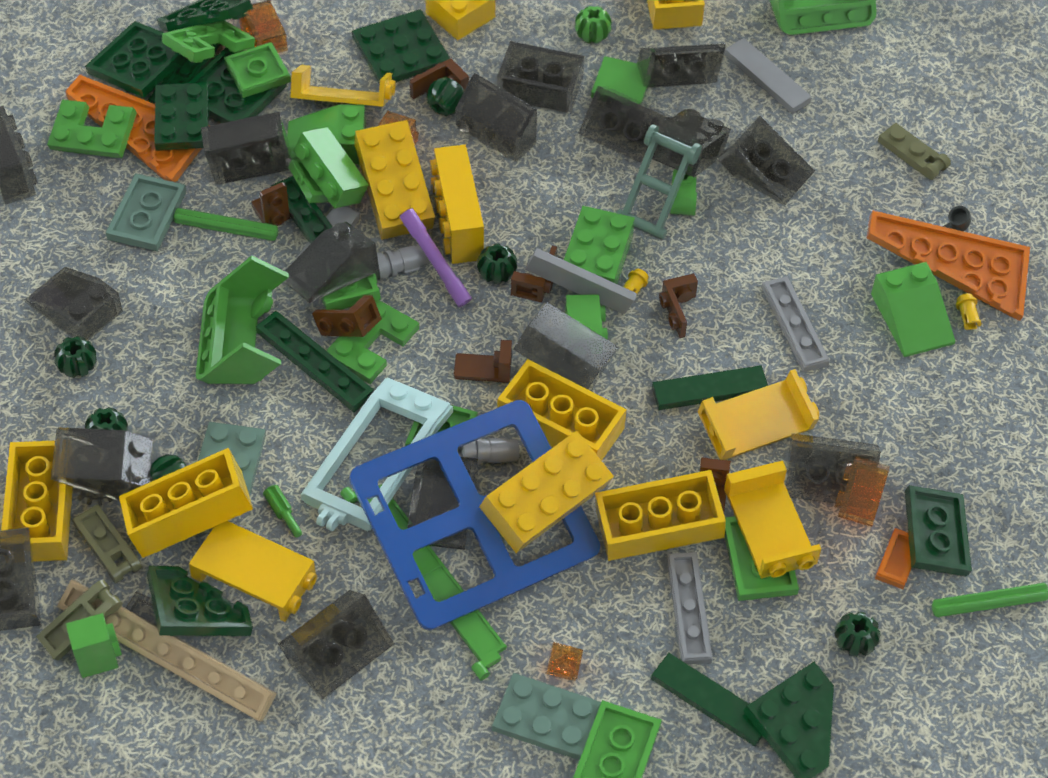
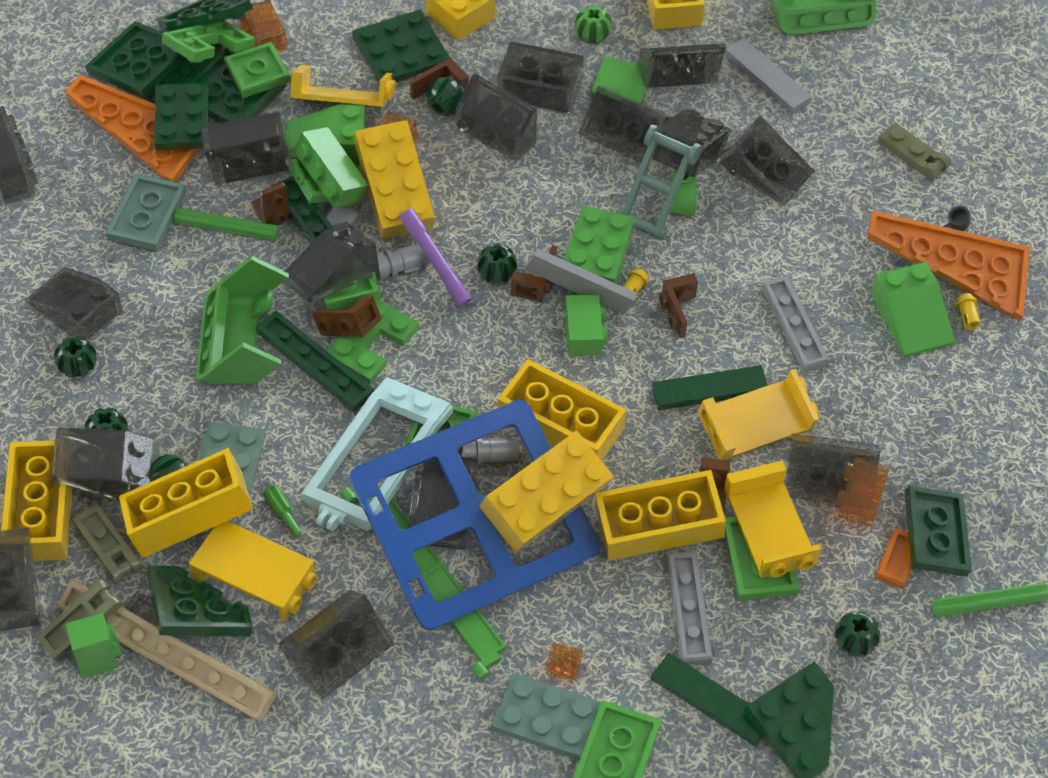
bright green plate [47,99,137,158] -> none
yellow brick [430,144,484,264] -> none
reddish brown bracket [454,340,512,383] -> none
clear smoke slope [513,302,619,391] -> none

